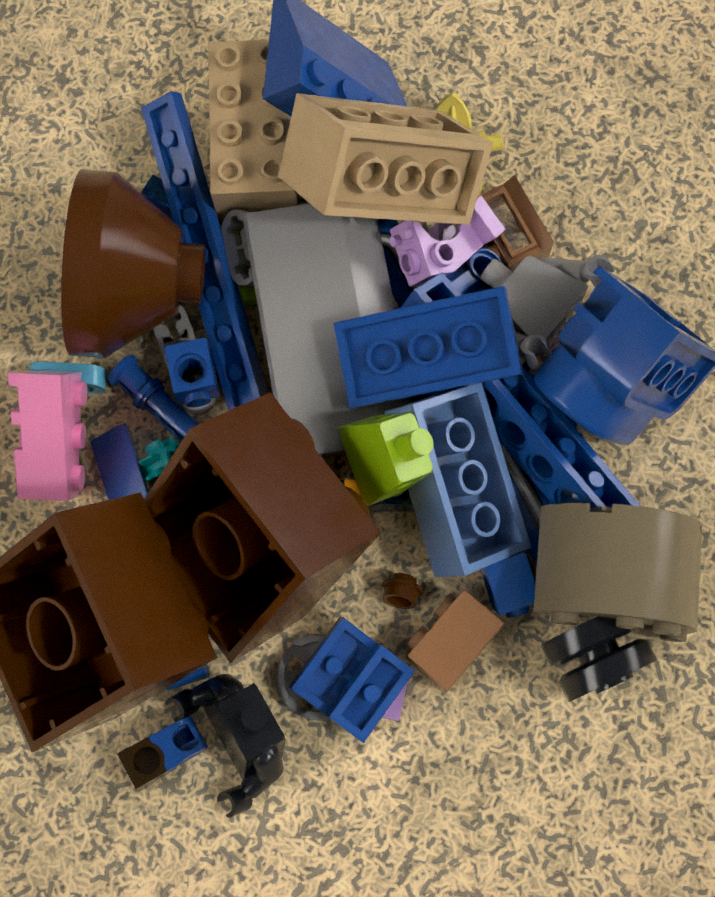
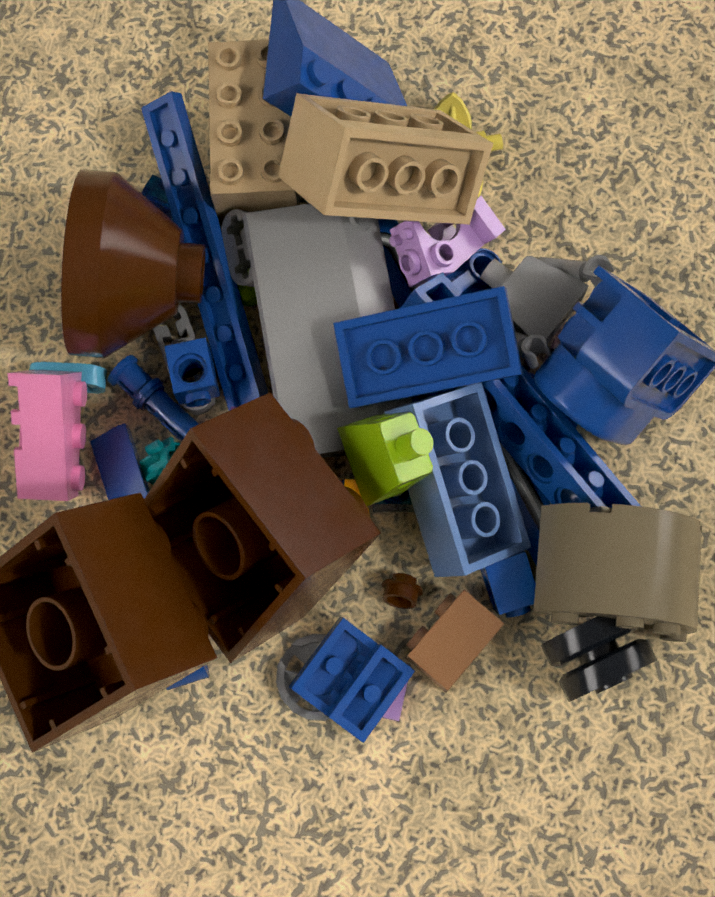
leg [117,716,208,792] -> none
black torso [165,674,286,818] -> none
medium nougat window [478,175,554,271] -> none

